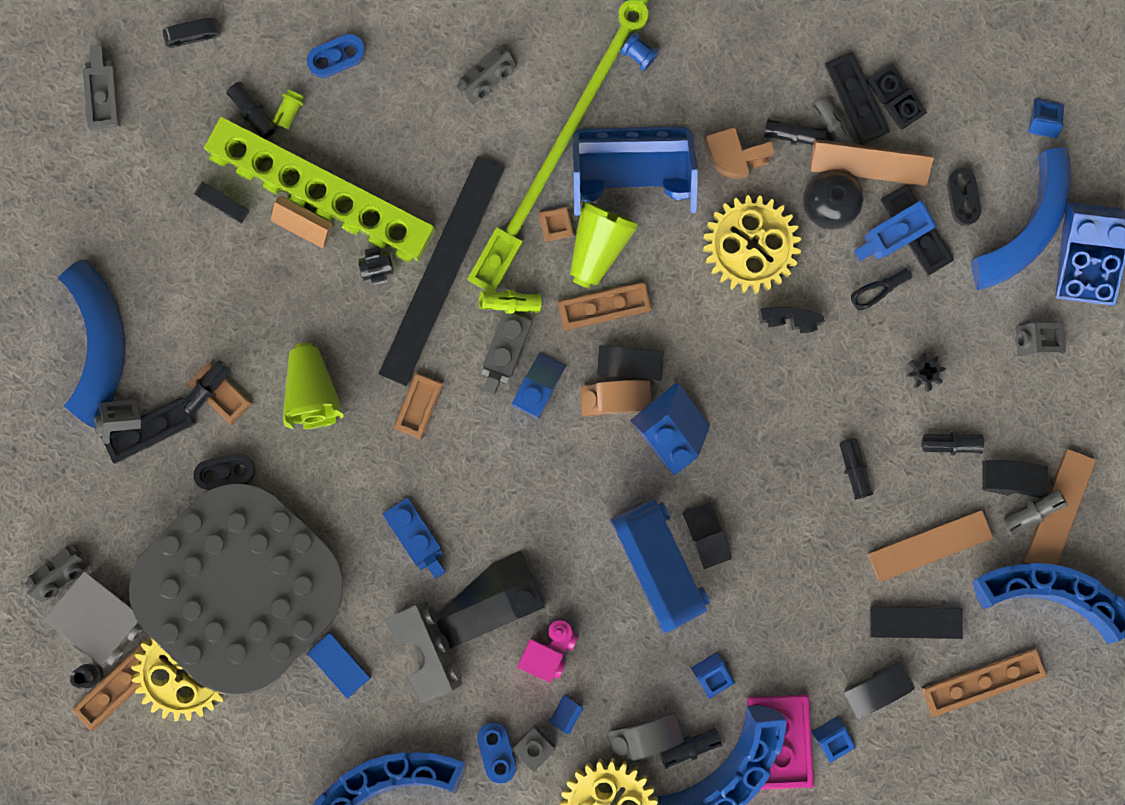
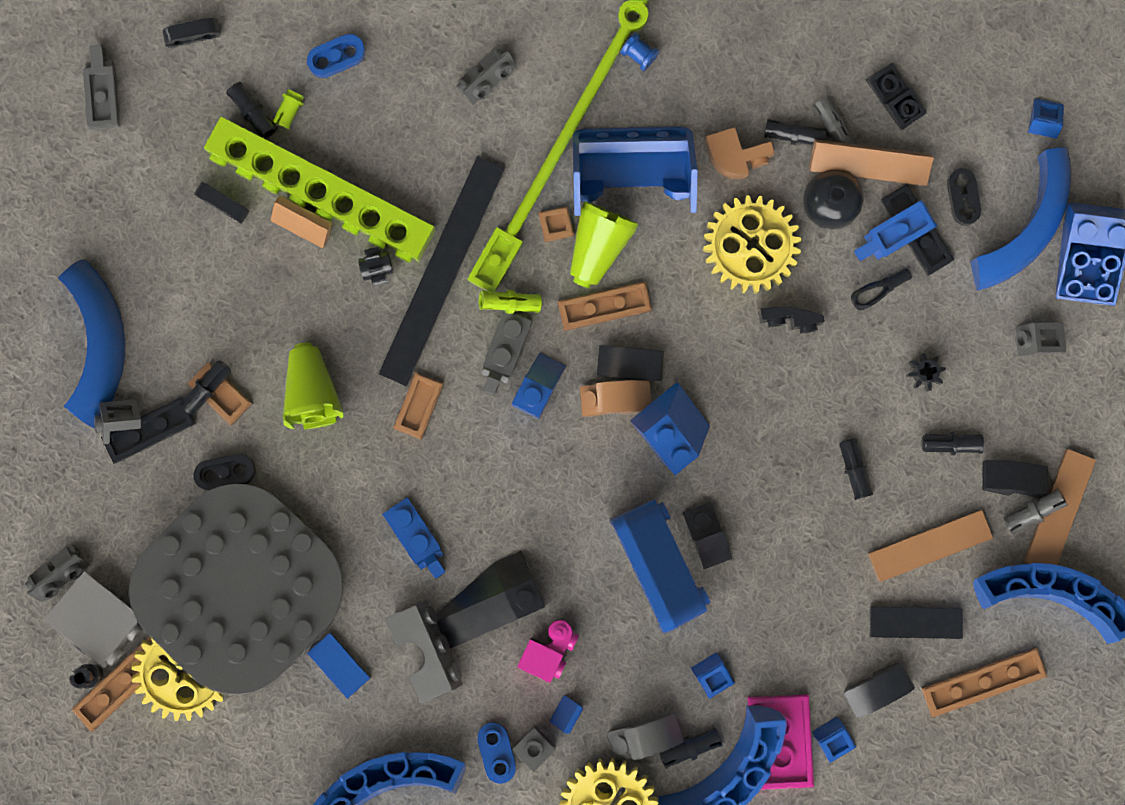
black tile [825,51,890,145] -> none

